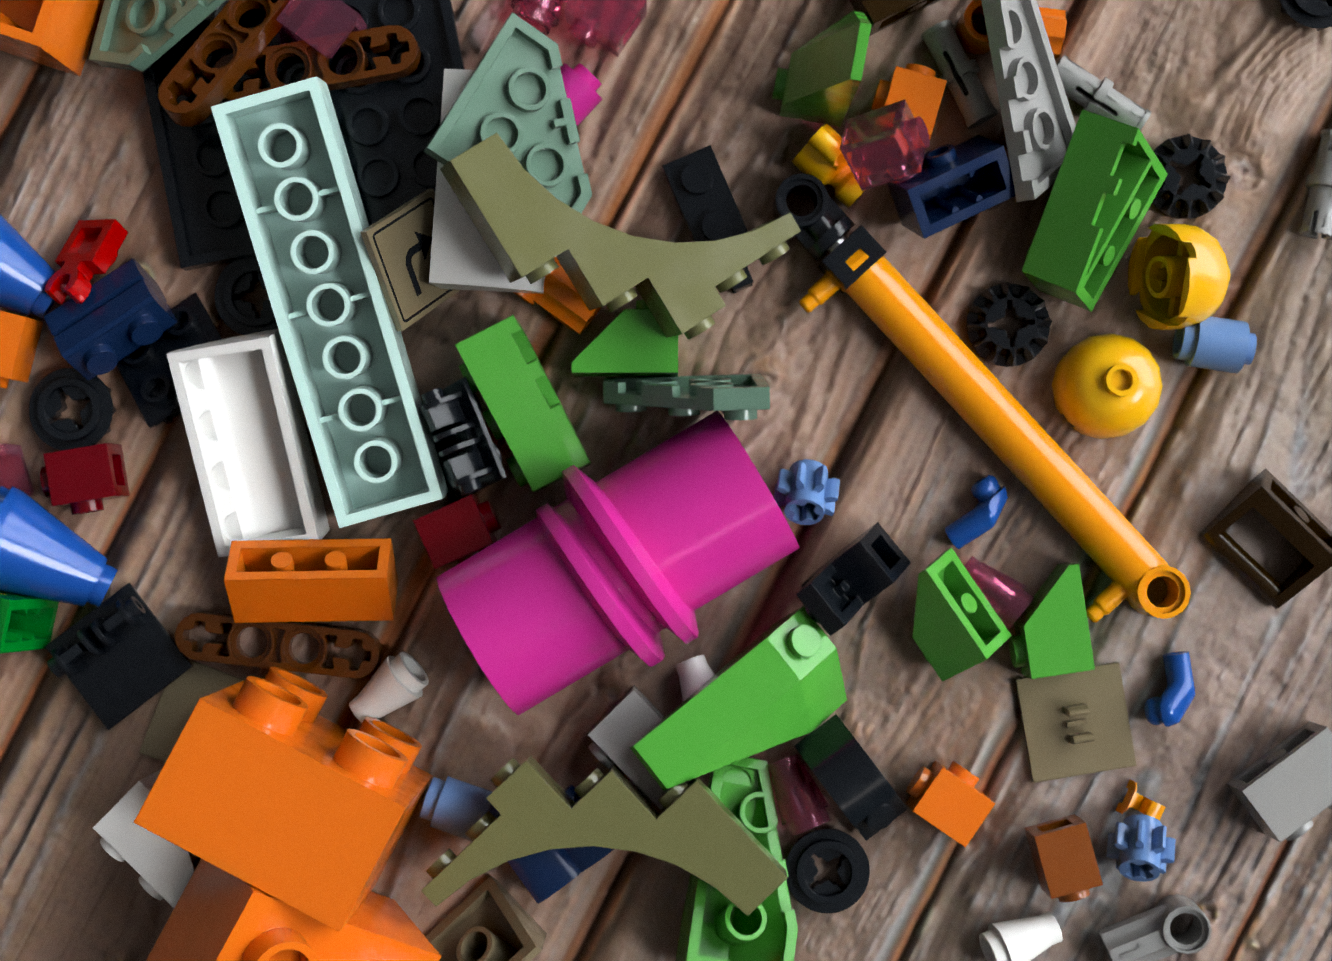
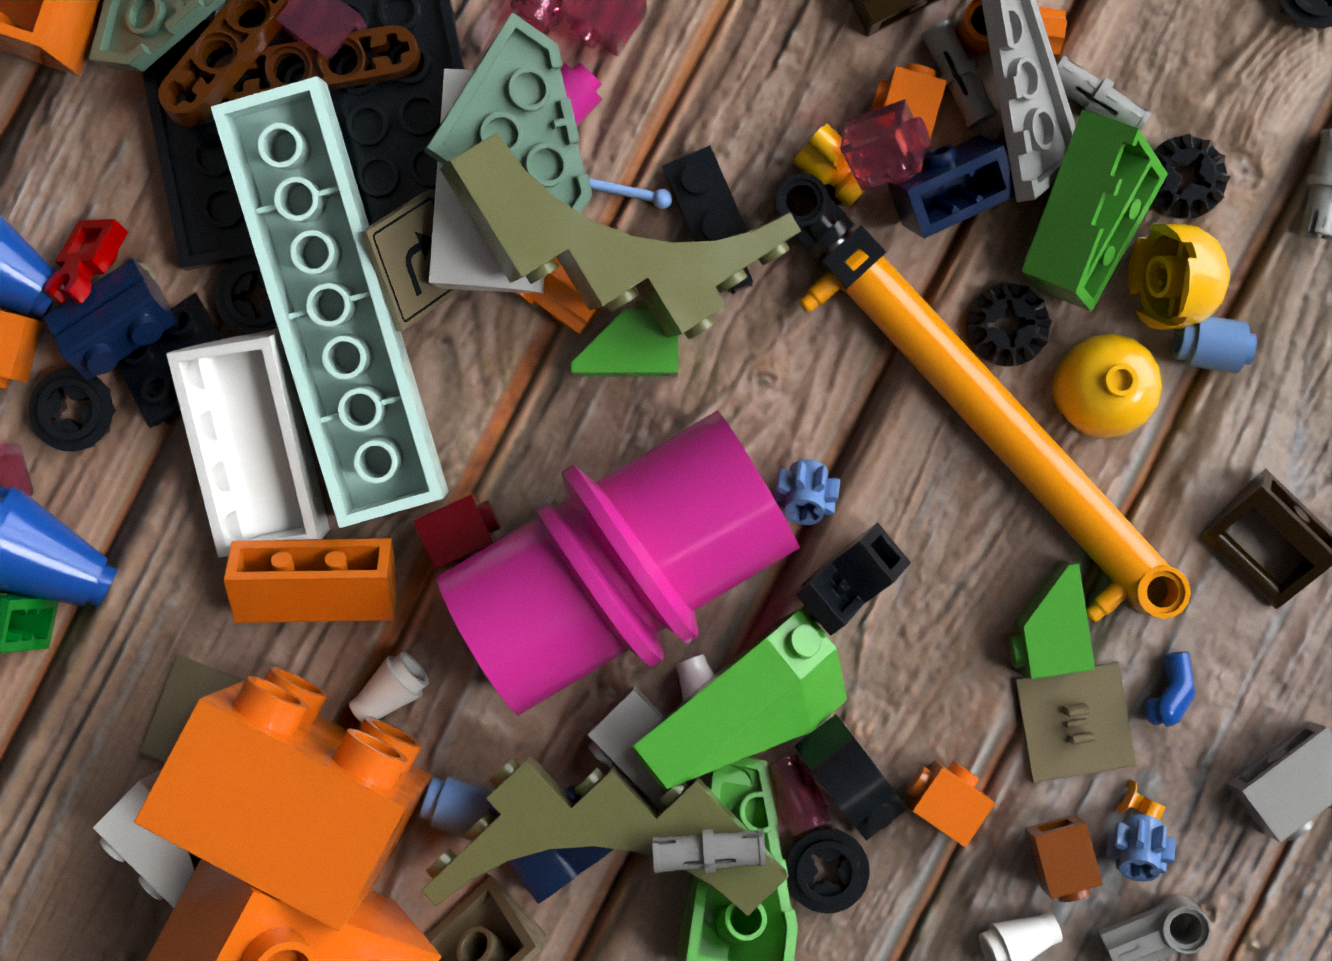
dark red brick [40,443,130,515] -> none
black hinge [45,583,193,730] -> none
reddish brown beam [175,612,383,678] -> none
black hinge [420,377,507,503] -> none
bright green wedge [455,315,592,492] -> none
sand green plate [603,374,770,420] -> none
bright green wedge [772,10,872,127] -> none
bright green slope [912,547,1012,682] -> none
blue arm [945,475,1008,549] -> none
clear pink cone [964,556,1034,630] -> none
none -> light blue hinge [589,178,673,209]
none -> light grey pin [652,828,766,874]

